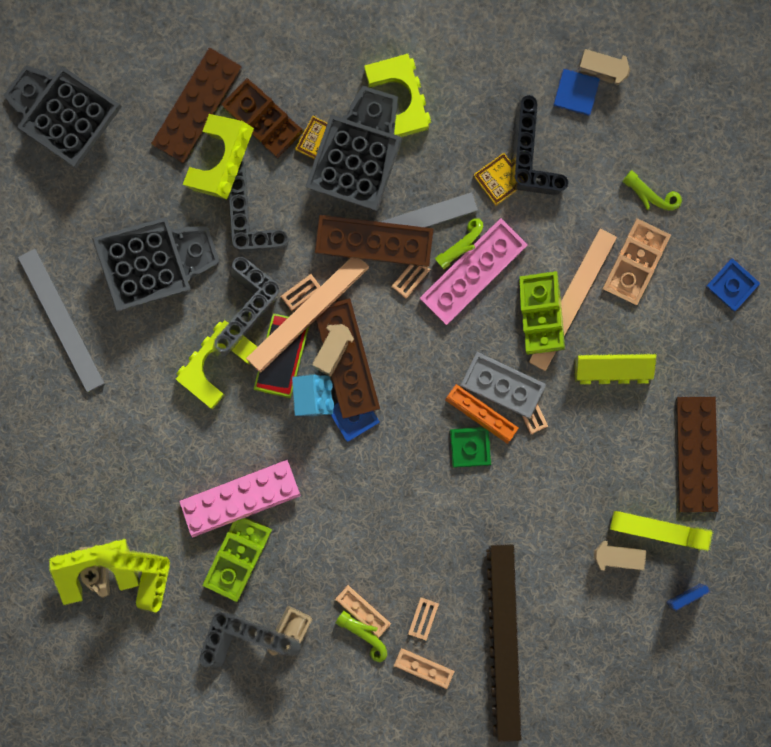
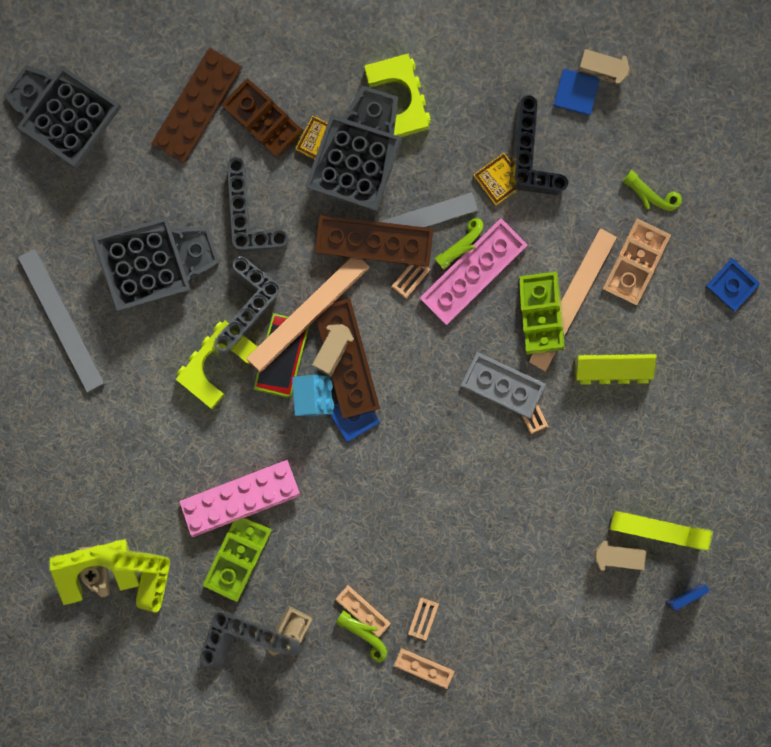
neon yellow arch [183,114,254,199] -> none
light nougat tile [280,274,321,312] -> none
orange tile [445,384,519,444] -> none
green tile [450,427,491,468] -> none
dark brown brick [486,544,521,742] -> none
reddish brown plate [676,397,718,512] -> none

